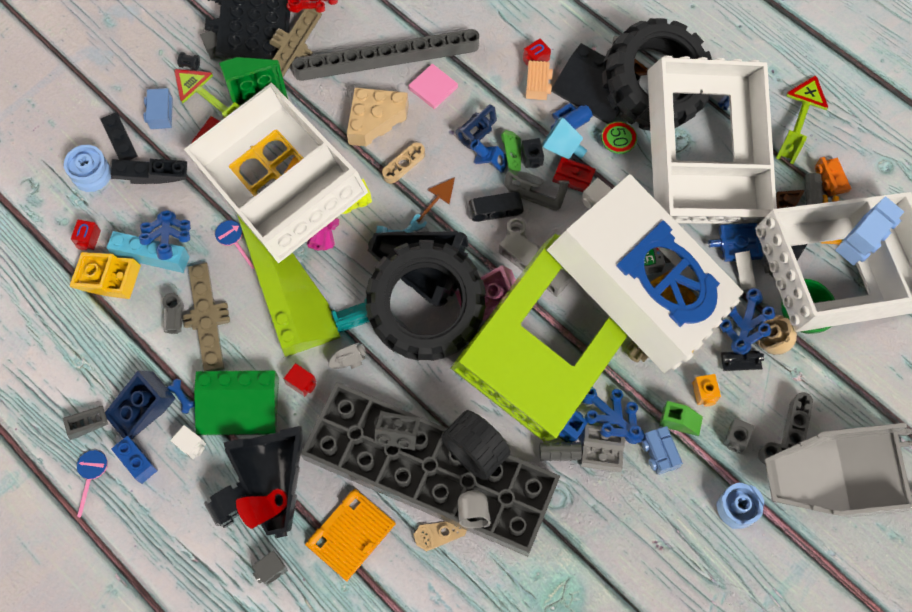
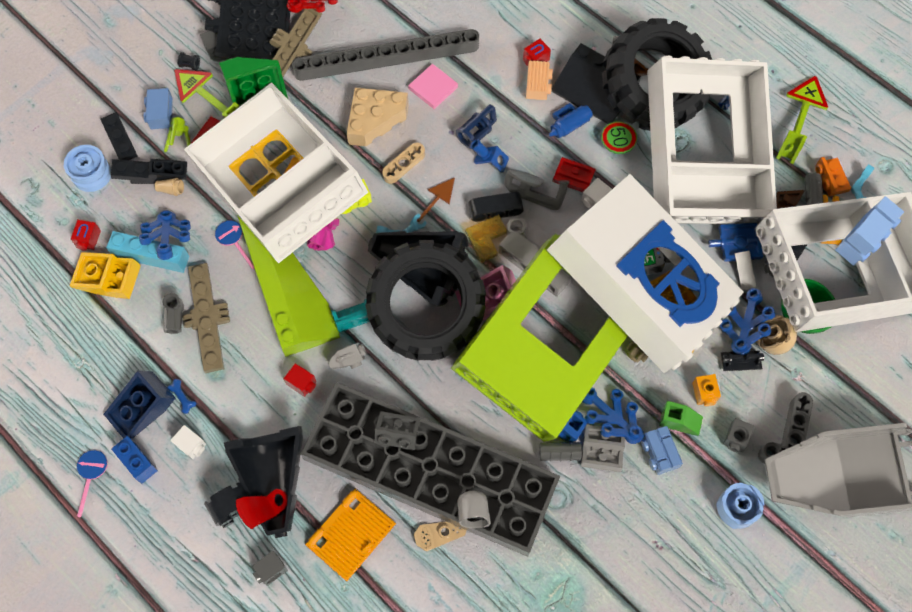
dark grey slope [63,405,108,440] -> none
green slope [194,370,279,436] -> none
black tyre [441,410,511,479] -> none
bright green piece [501,130,521,180] -> none
black brick [521,138,544,168] -> none
medium azure torso [541,117,587,159] -> none
none -> tan cone [155,178,184,196]
none -> lime plant [164,117,191,153]
none -> clear yellow plate [465,215,507,263]
none -> medium azure piece [851,164,874,199]

